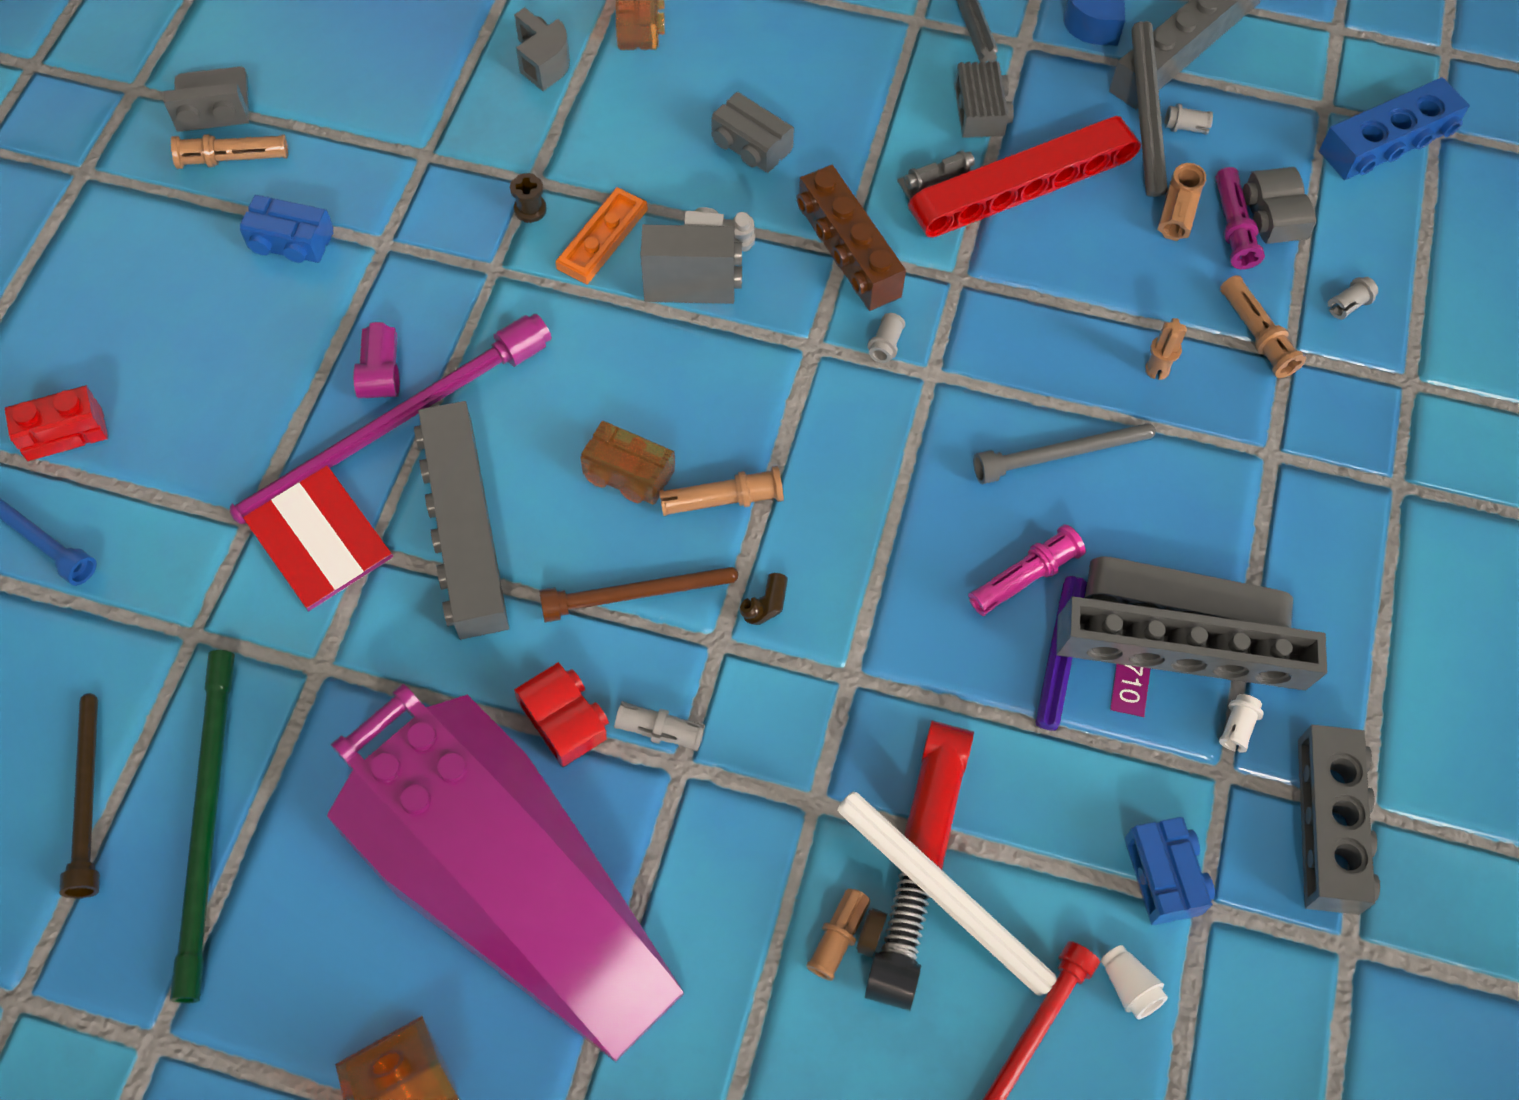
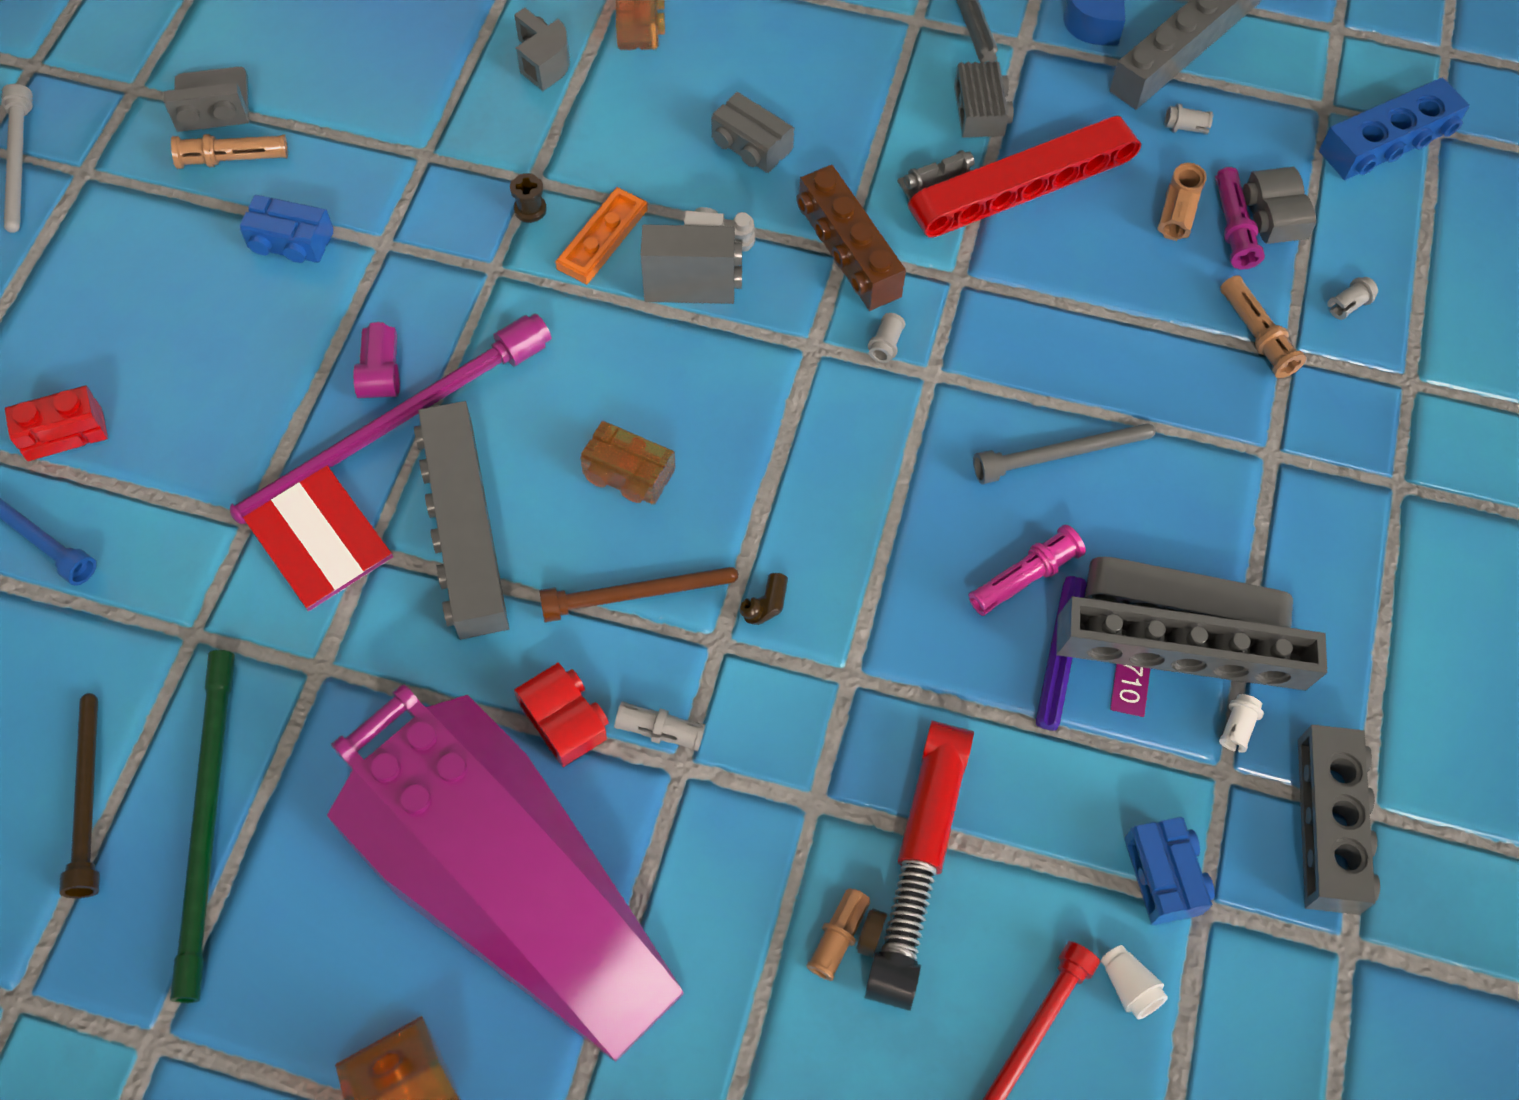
medium nougat pin [659,465,784,516] -> none
white axle [838,791,1057,996] -> none
dark grey axle [1131,21,1168,197] -> none
medium nougat axle [1145,318,1187,380] -> none
none -> light grey piece [1,84,33,233]

